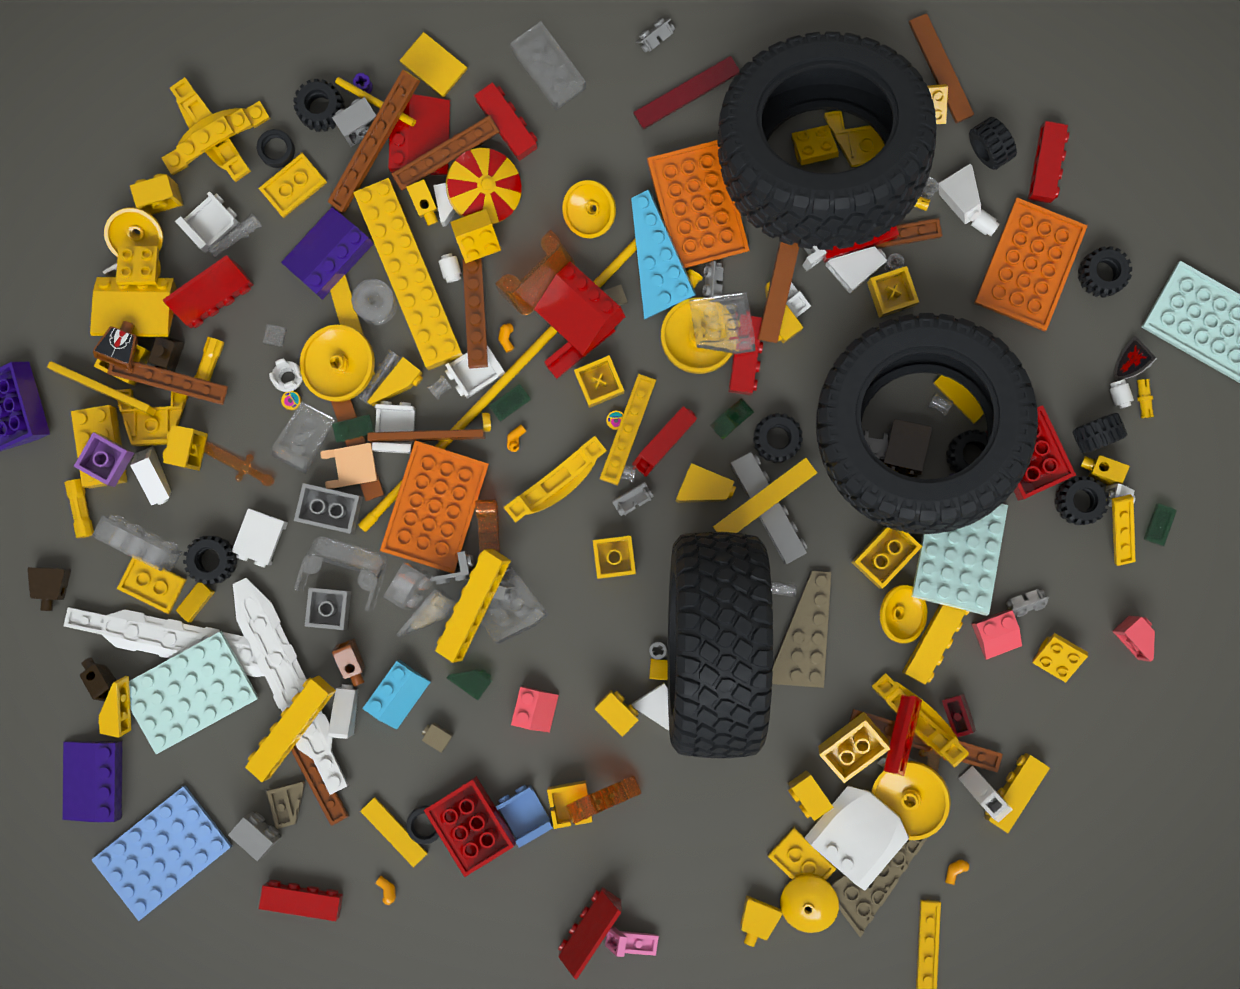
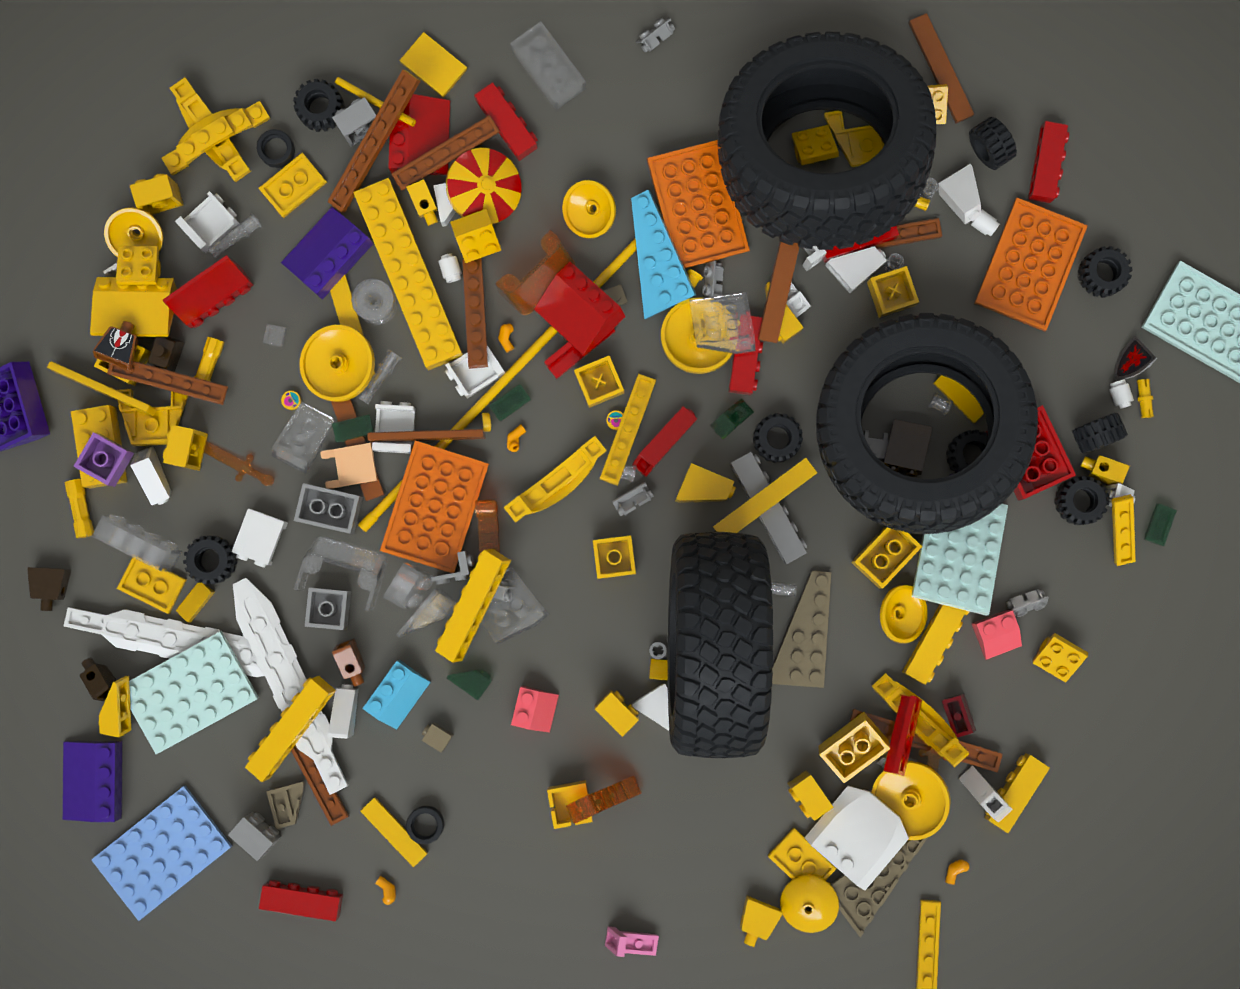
white piece [269,358,303,392] -> none
dark purple bush [353,73,373,94] -> none
yellow slope [367,357,423,406] -> none
red slope [424,776,516,877] -> none
clear bush [427,375,452,400] -> none
medium blue panel [496,785,553,848] -> none
red slope [558,887,622,980] -> none
dark red tile [633,56,739,130] -> none
coral slope [1112,616,1155,662] -> none

